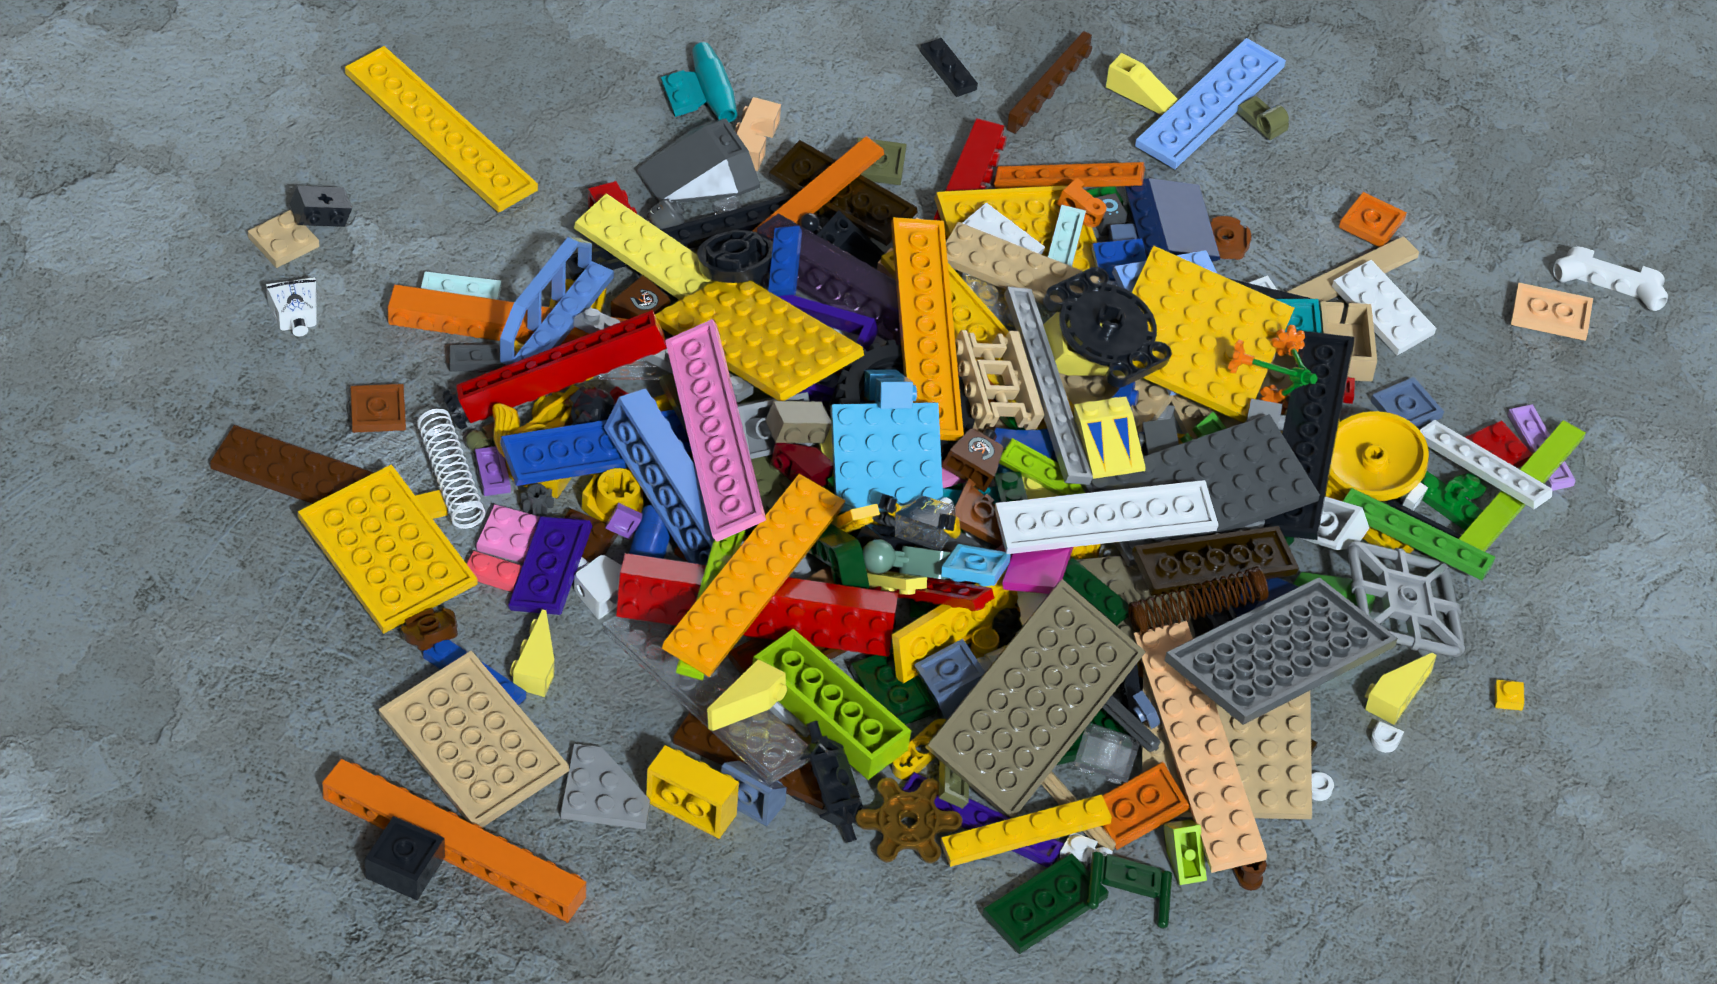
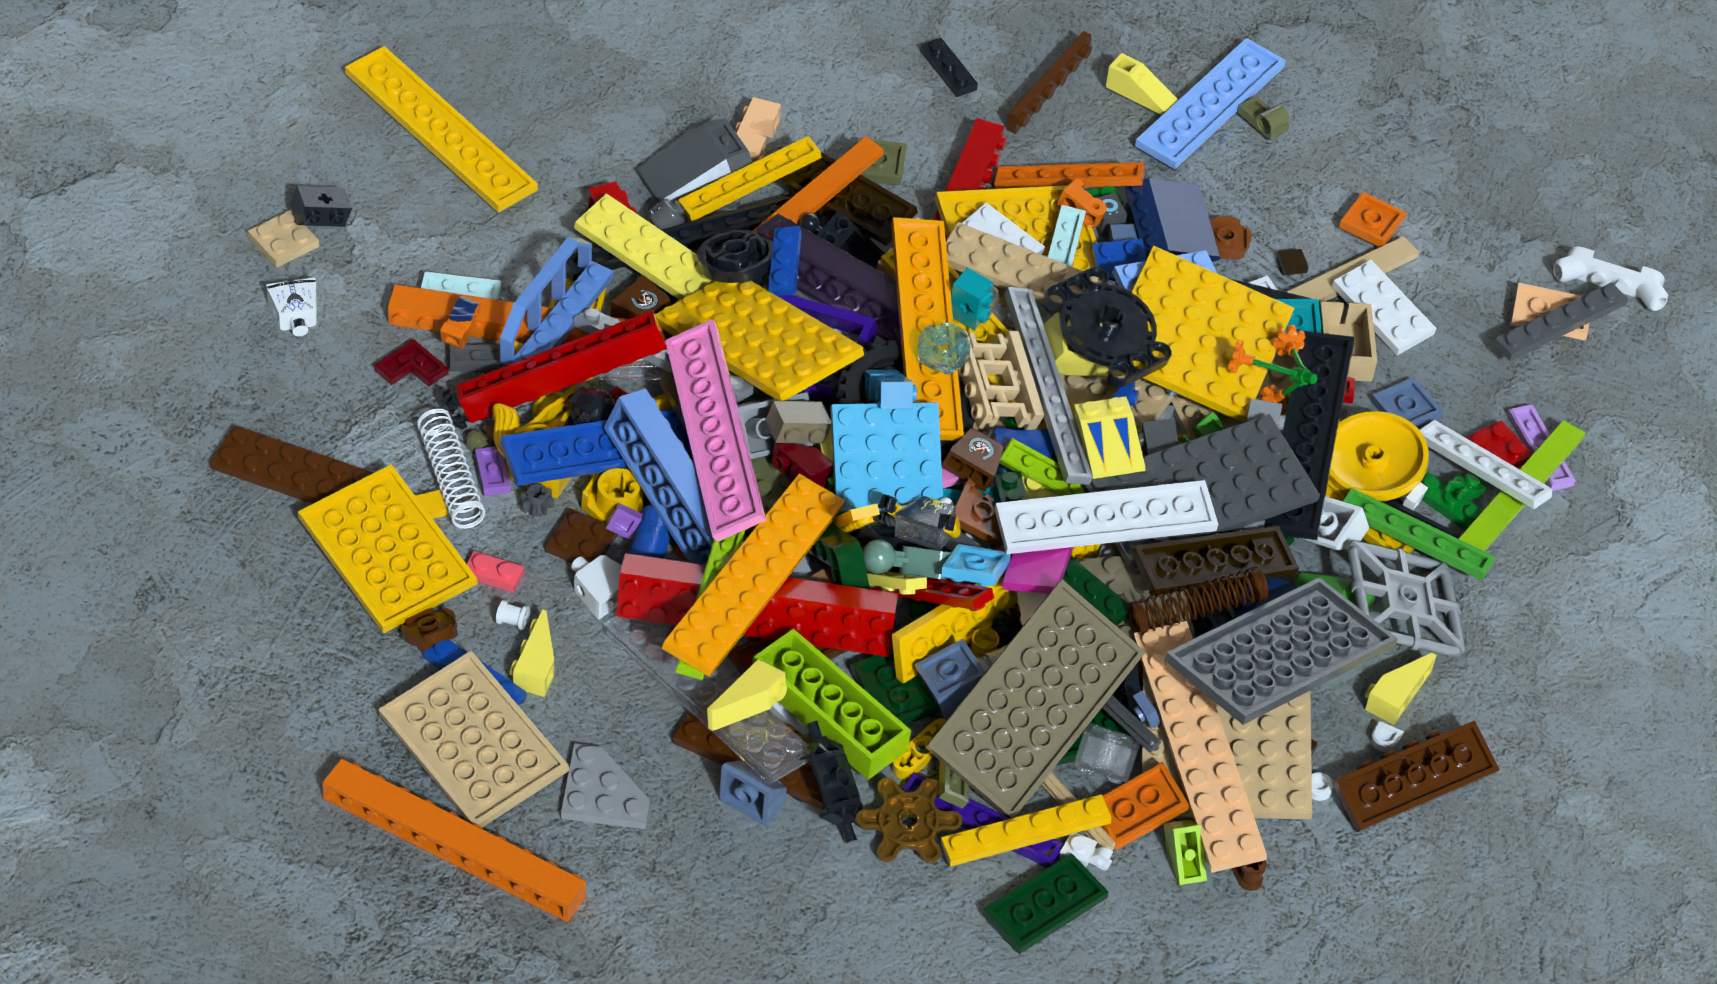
dark orange plate [351,384,406,433] -> none
black container [365,816,445,900] -> none
bright pink plate [477,505,540,563] -> none
dark purple tile [508,516,592,615] -> none
yellow brick [646,745,739,839] -> none
teal plate [661,42,737,123] -> none
dark green plate [1087,852,1172,929] -> none
yellow plate [1494,680,1524,711] -> none
none -> dark red tile [374,339,448,387]
none -> orange leg [440,296,481,349]
none -> white bush [496,600,530,630]
none -> yellow plate [678,136,822,221]
none -> clear light blue plate [917,323,971,374]
none -> teal brick [951,267,994,331]
none -> dark brown tile [1276,249,1308,276]
none -> reddish brown plate [1332,720,1500,833]
none -> dark grey plate [1494,282,1628,361]

